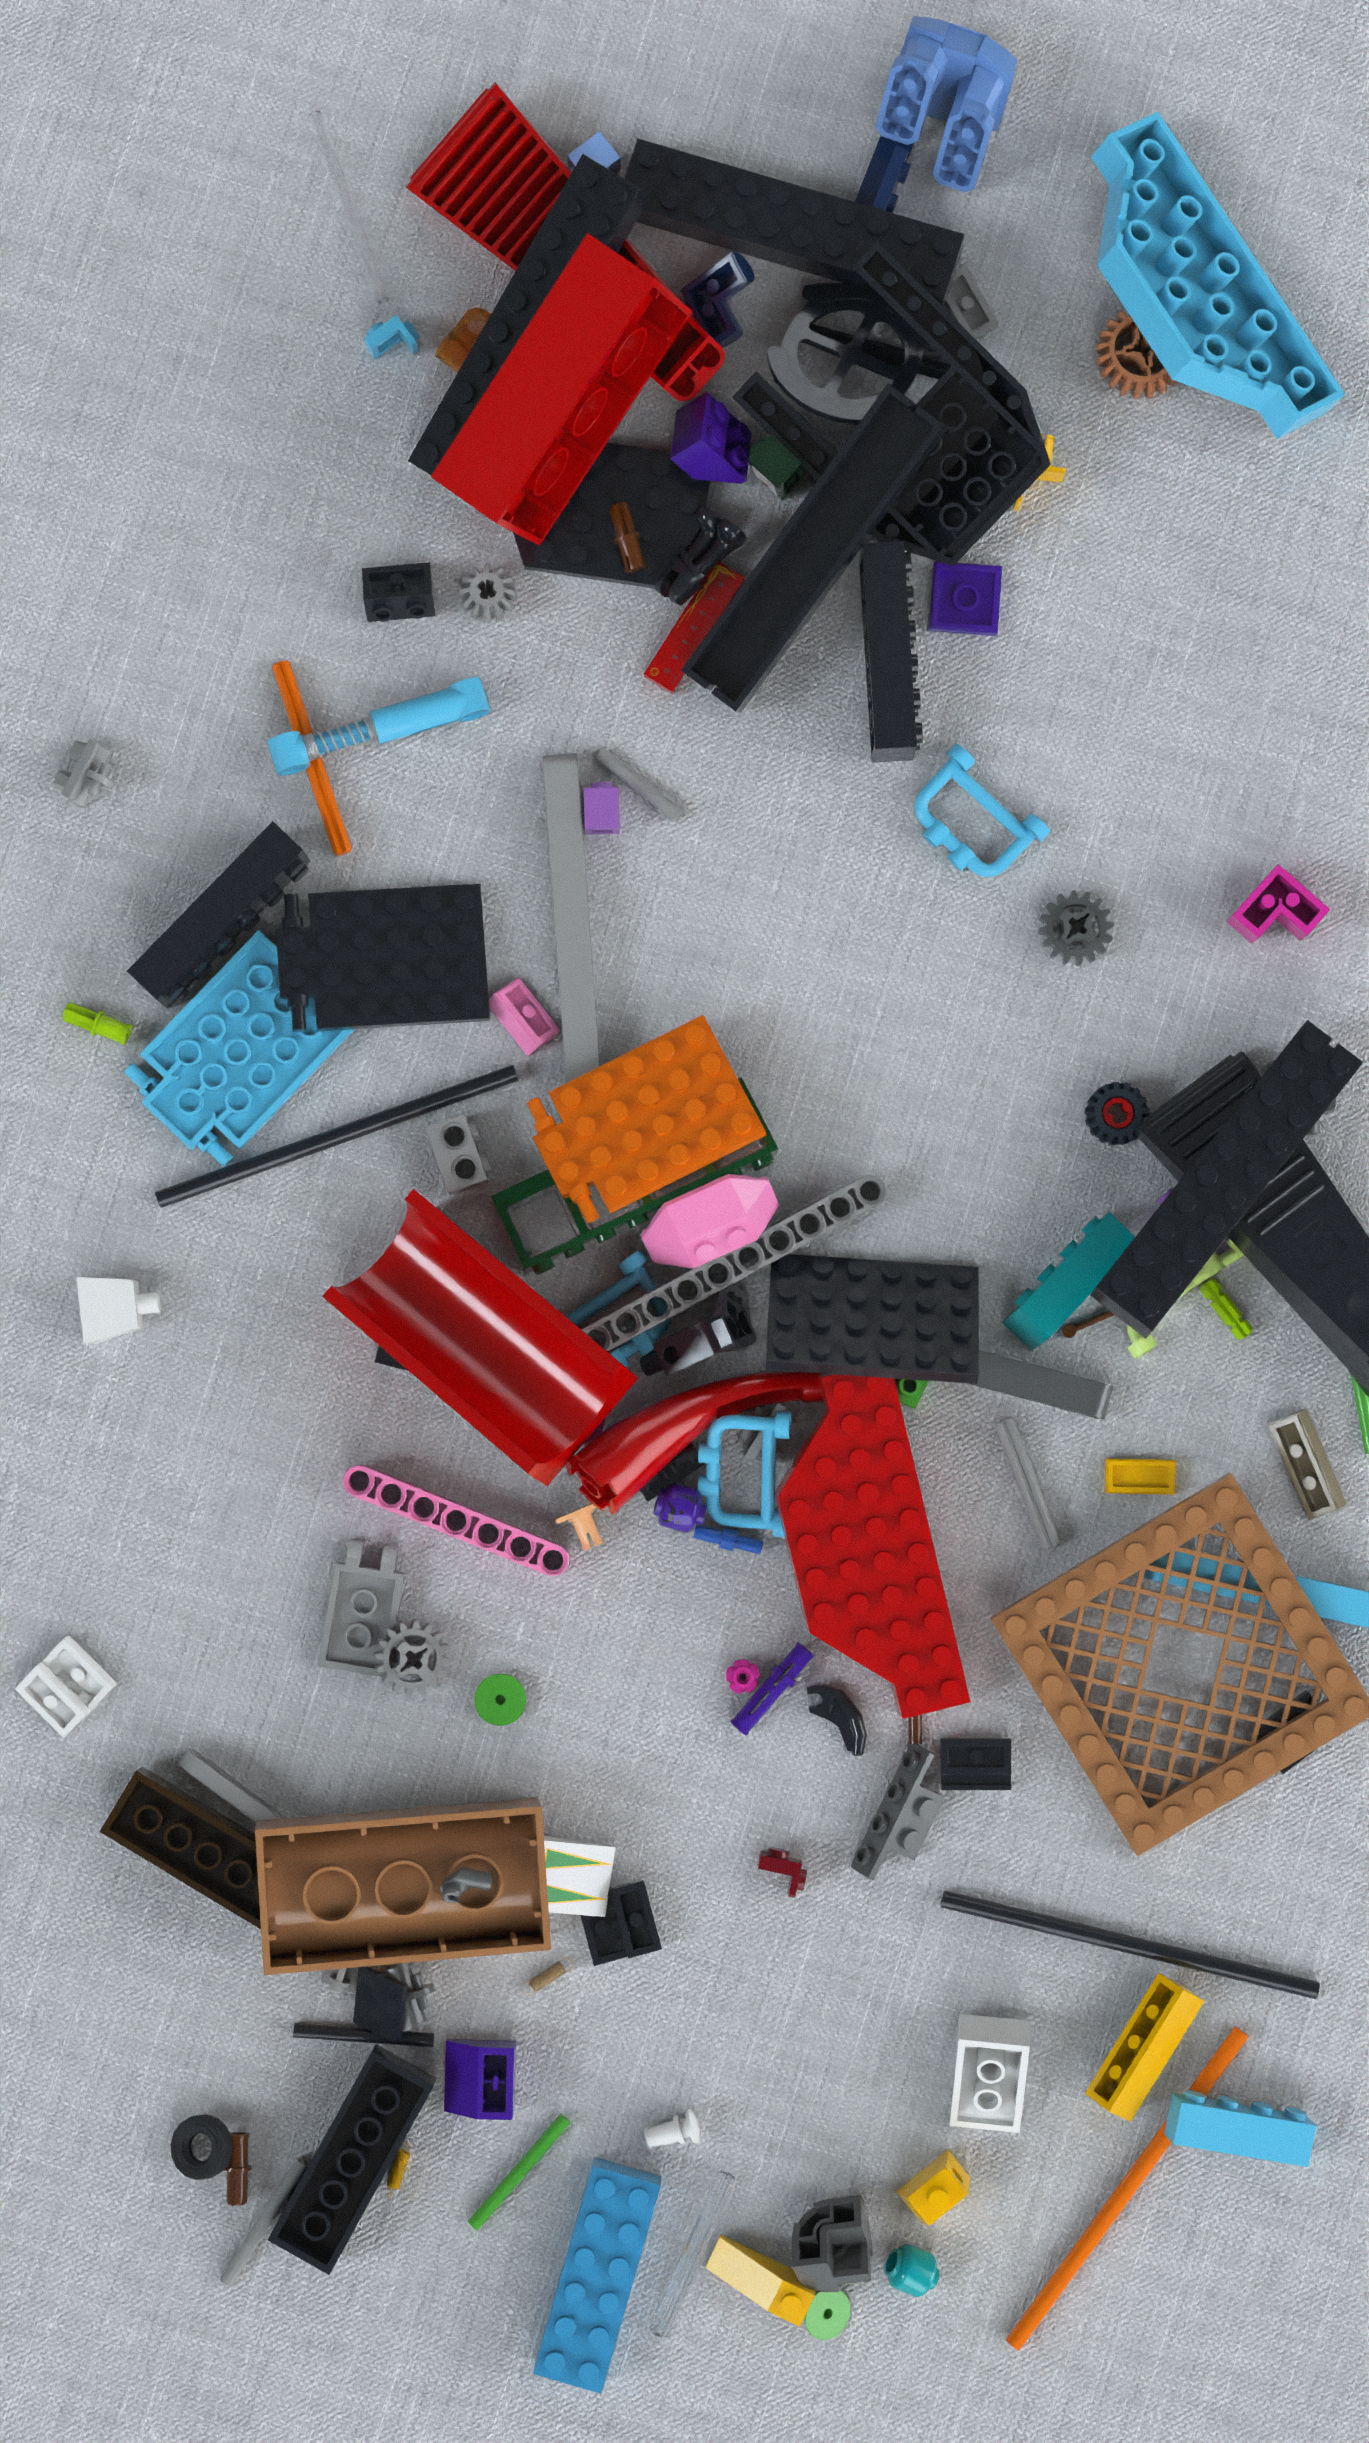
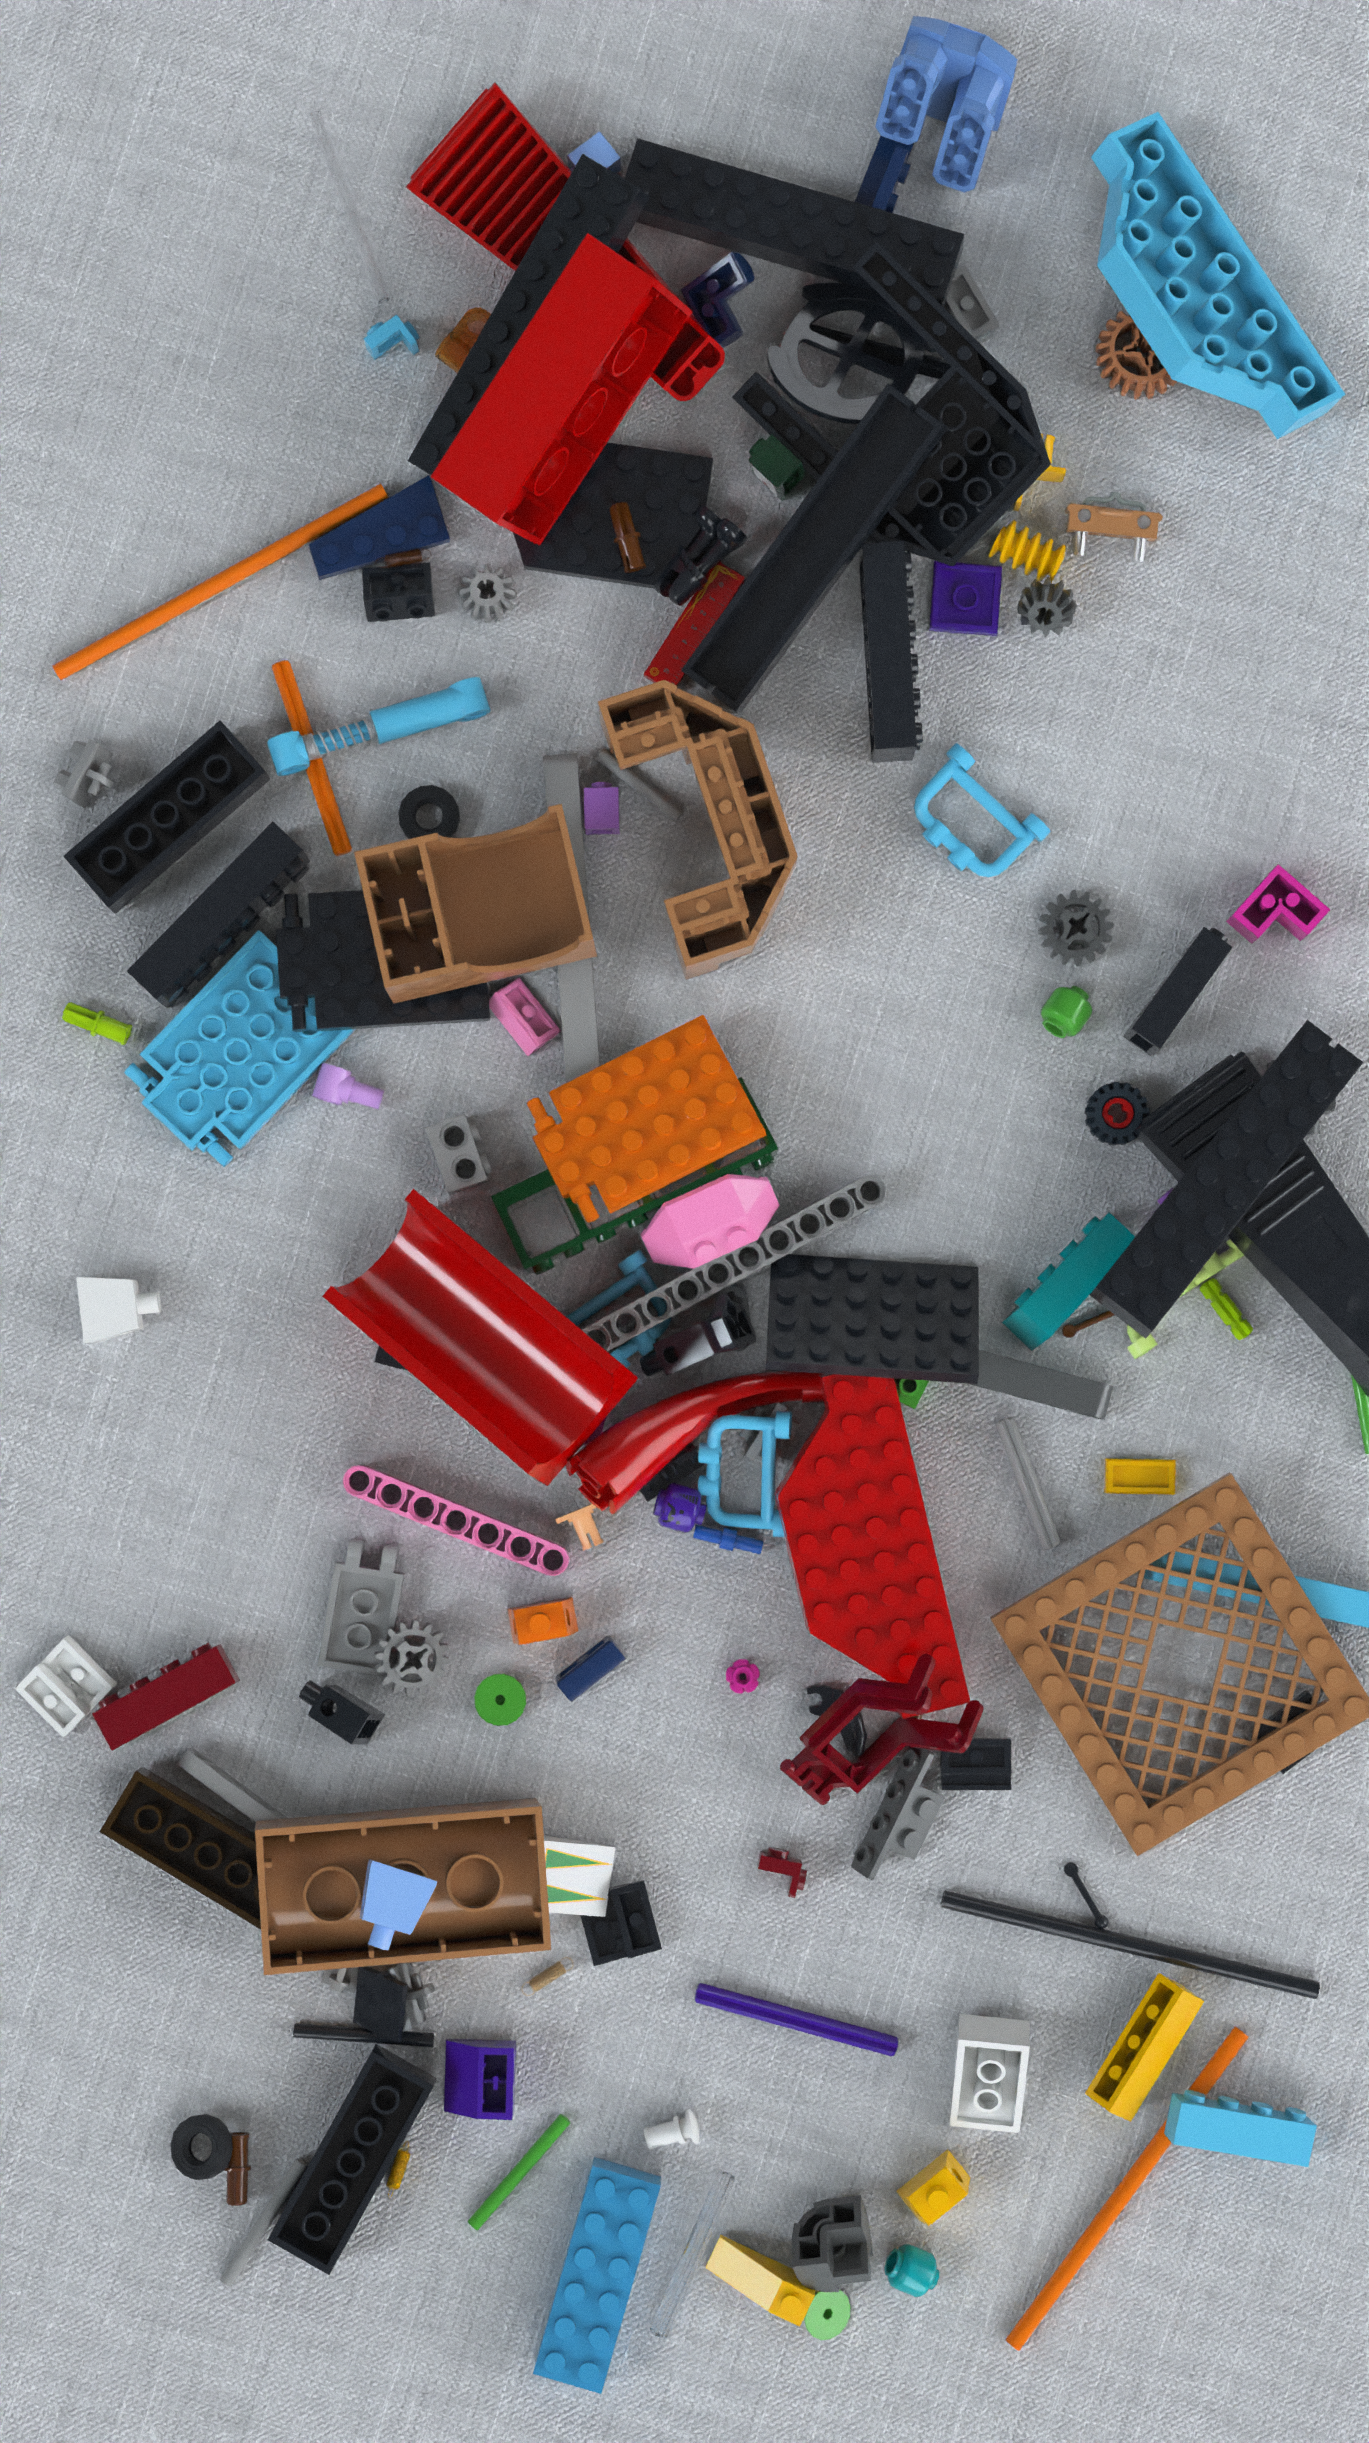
black piece [155,1065,519,1208] -> none
dark grey arm [440,1867,493,1903] -> none
dark purple slope [670,392,752,484] -> none
dark purple pin [730,1642,814,1736] -> none
dark tan slope [1268,1409,1346,1520] -> none
none -> orange piece [52,483,389,680]
none -> black brick [63,720,270,914]
none -> dark red brick [92,1642,240,1751]
none -> black torso [299,1680,385,1744]
none -> dark blue wing [309,475,450,580]
none -> lavender pin [312,1063,384,1109]
none -> medium nougat piece [354,804,597,1004]
none -> light blue torso [360,1859,437,1951]
none -> reddish brown piece [375,548,431,568]
none -> black tyre [398,785,460,839]
none -> orange torso [507,1597,578,1645]
none -> dark blue brick [555,1635,627,1702]
none -> medium nougat brick [598,680,798,980]
none -> dark purple axle [695,1983,899,2057]
none -> dark red piece [780,1654,984,1805]
none -> yellow piece [988,520,1066,583]
none -> dark grey gear [1017,576,1077,638]
none -> bright green head [1041,986,1092,1038]
none -> black hinge [1064,1862,1108,1929]
none -> medium nougat piece [1065,492,1163,563]
none -> black piece [1123,927,1232,1056]

